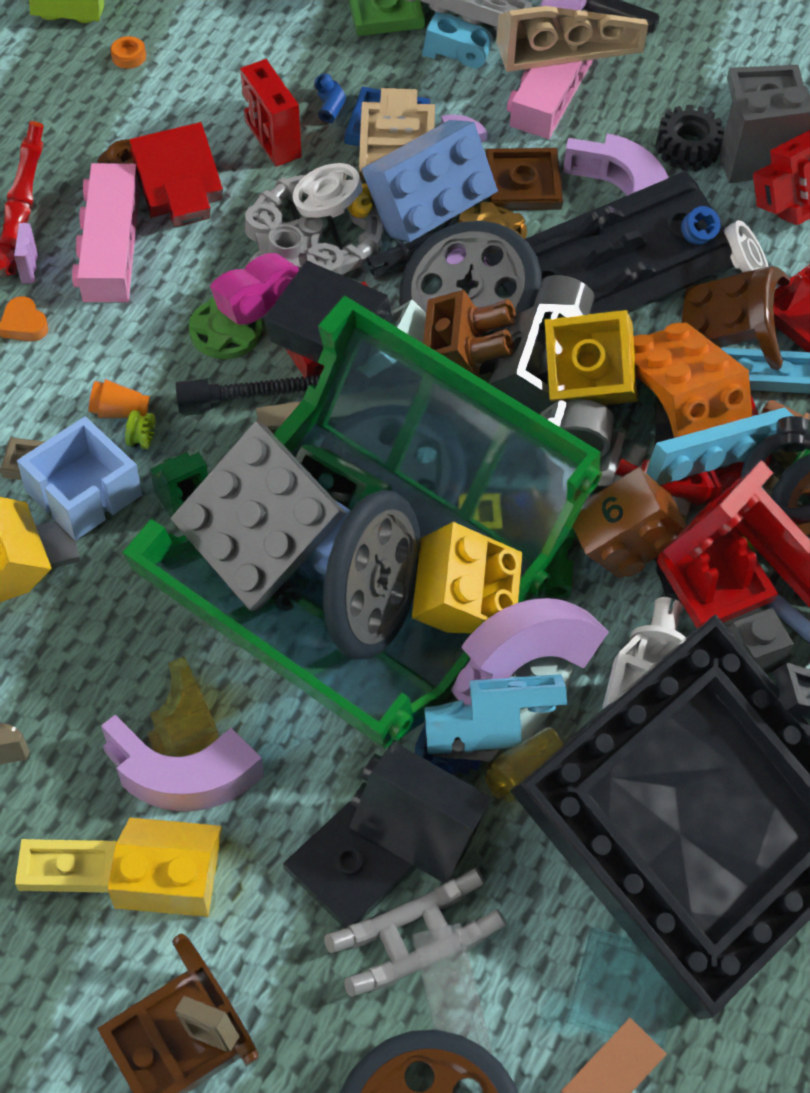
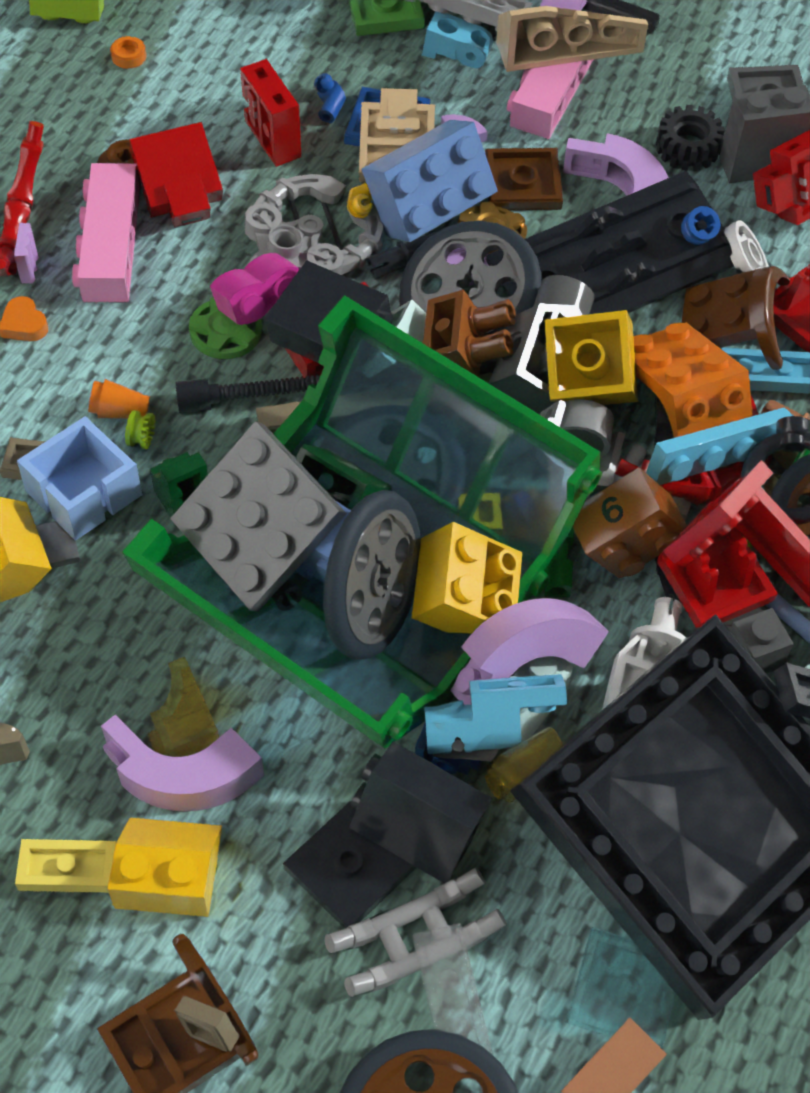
white wheel [293,163,363,218] -> none

